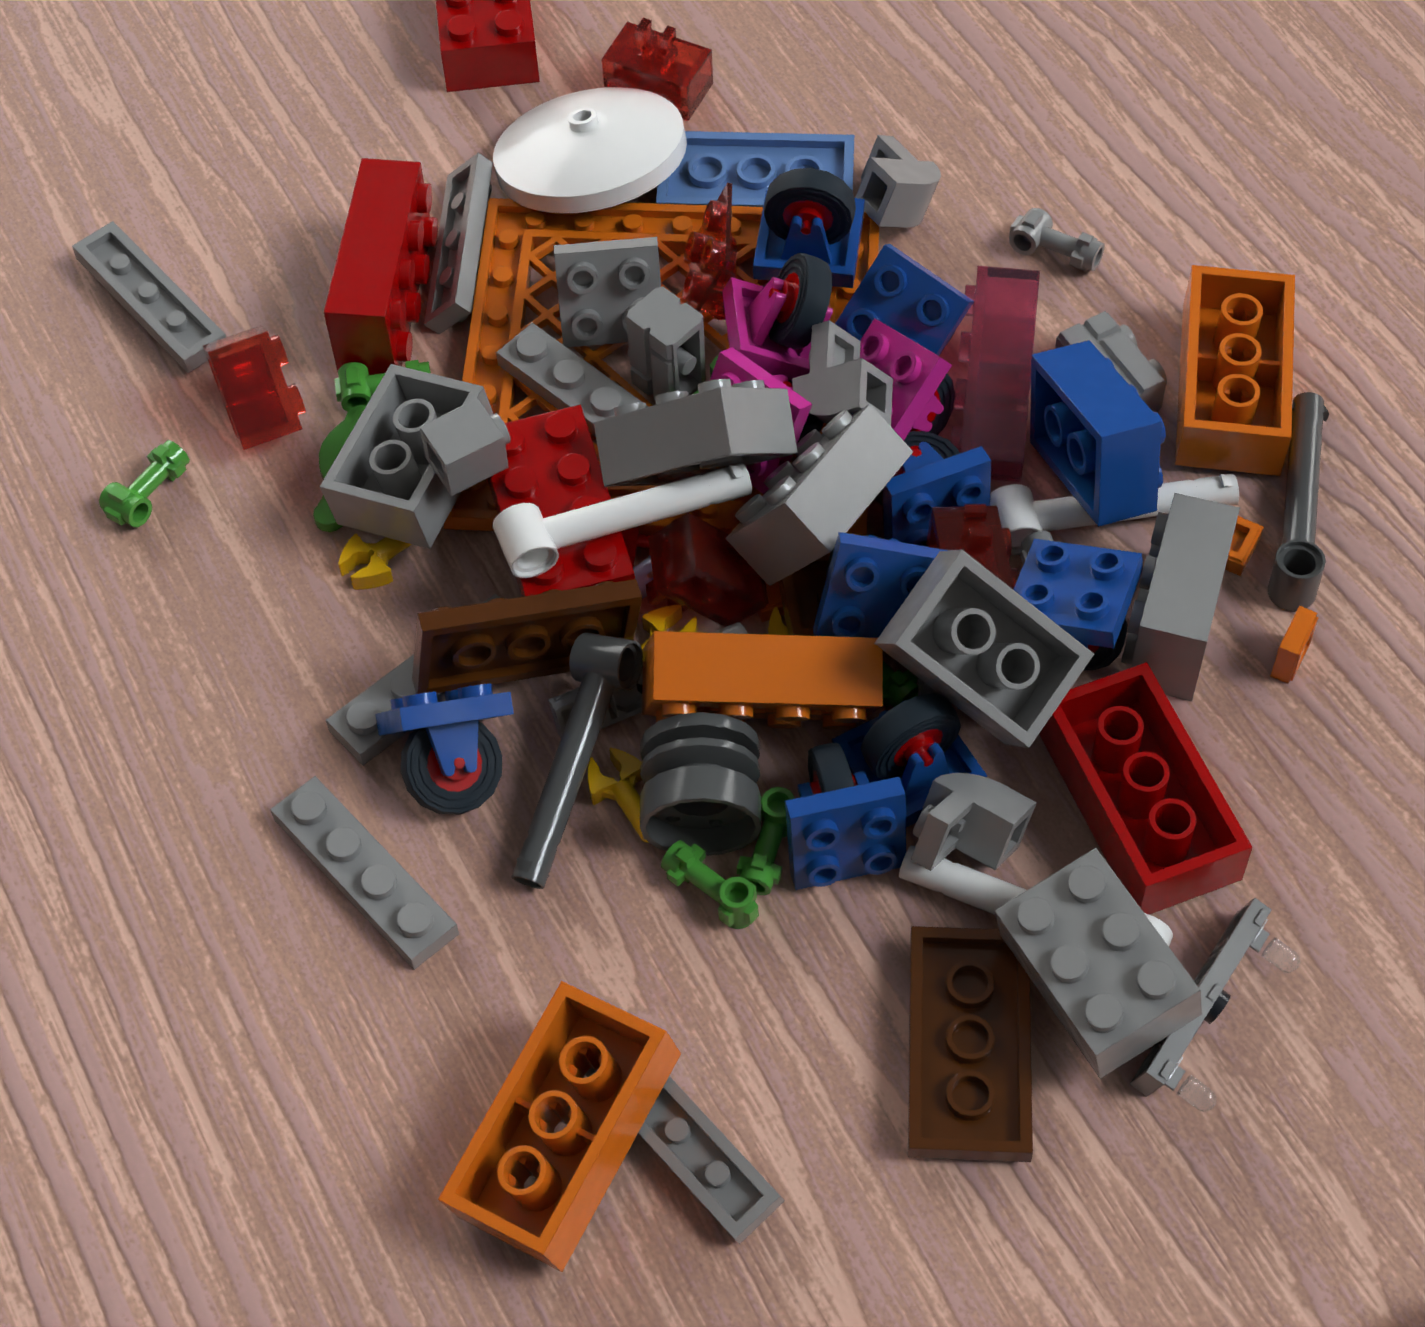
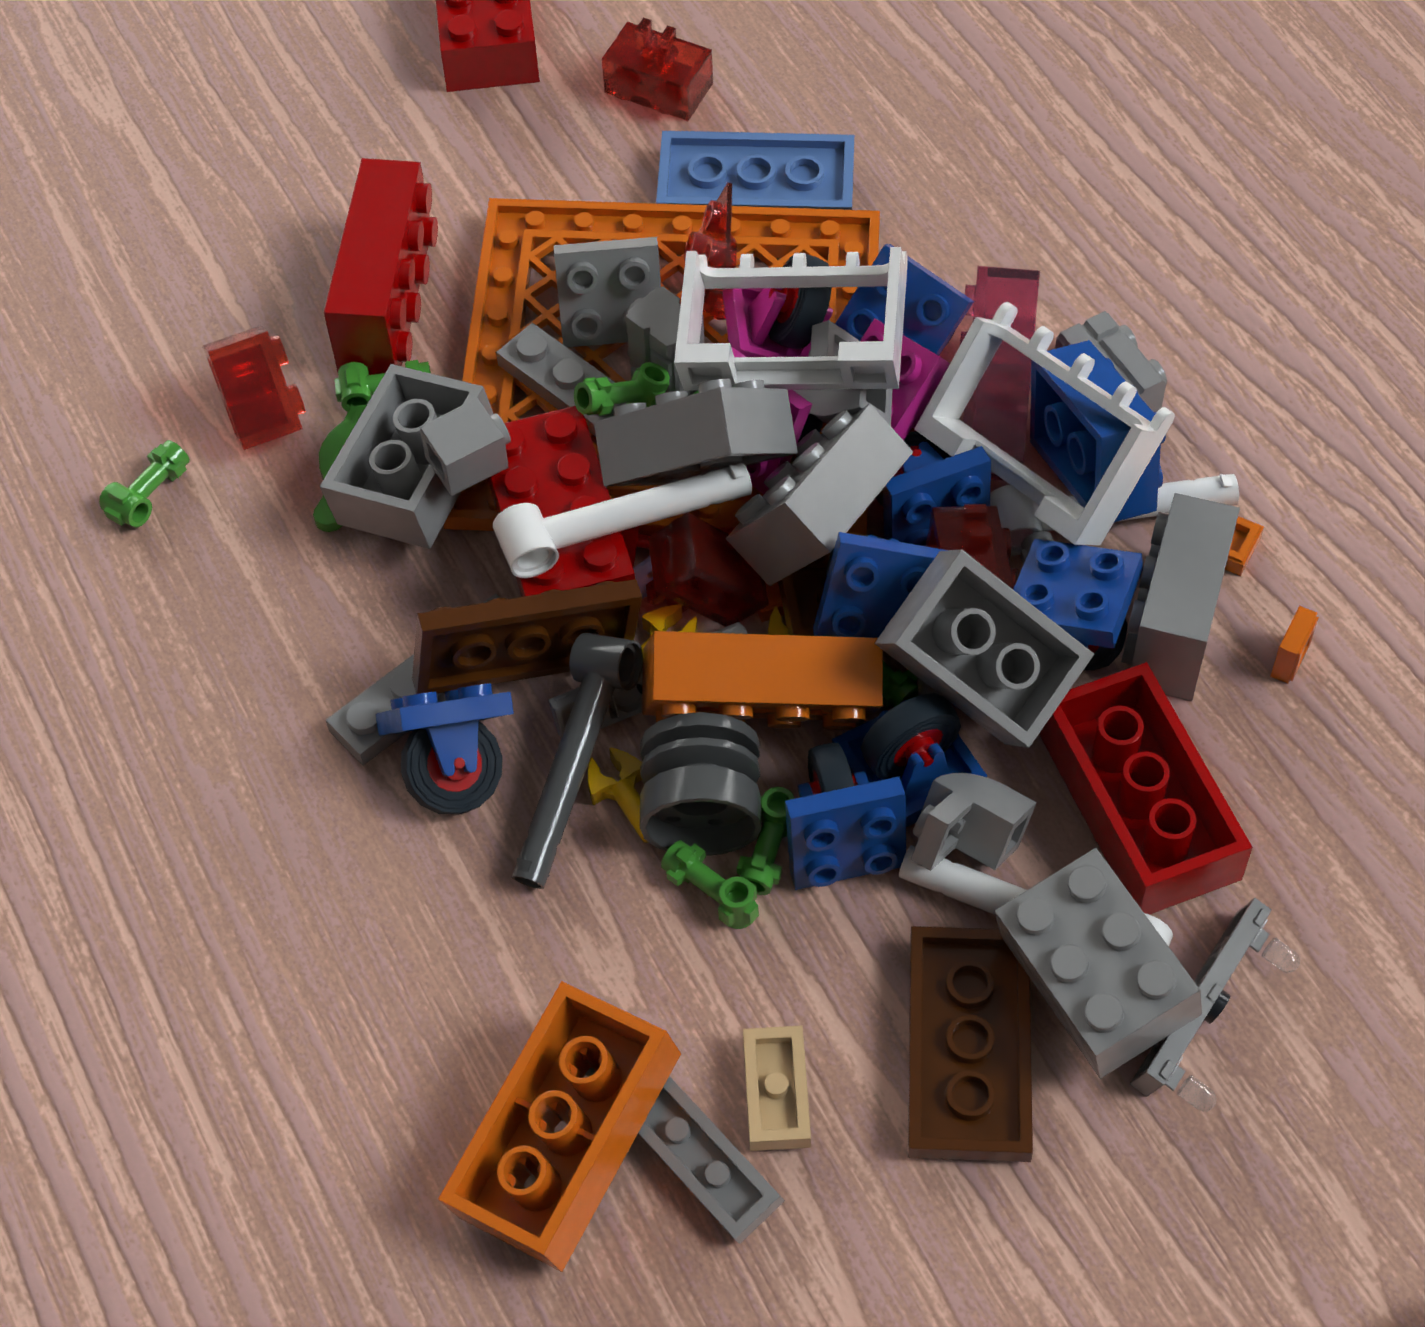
light grey plate [72,221,229,373] -> none
light grey plate [270,776,459,970] -> none
yellow bar [338,533,412,590] -> none
light grey plate [424,153,493,334] -> none
white dish [493,87,687,213] -> none
plate [753,168,865,288] -> none
light grey brick [855,135,941,228] -> none
light grey bar [1009,208,1105,271] -> none
orange brick [1175,265,1295,476] -> none
dark grey piece [1268,392,1329,611] -> none
none -> bright green bar [574,362,670,416]
none -> white hinge [674,247,907,391]
none -> tan plate [743,1025,811,1151]
none -> white hinge [914,302,1175,545]

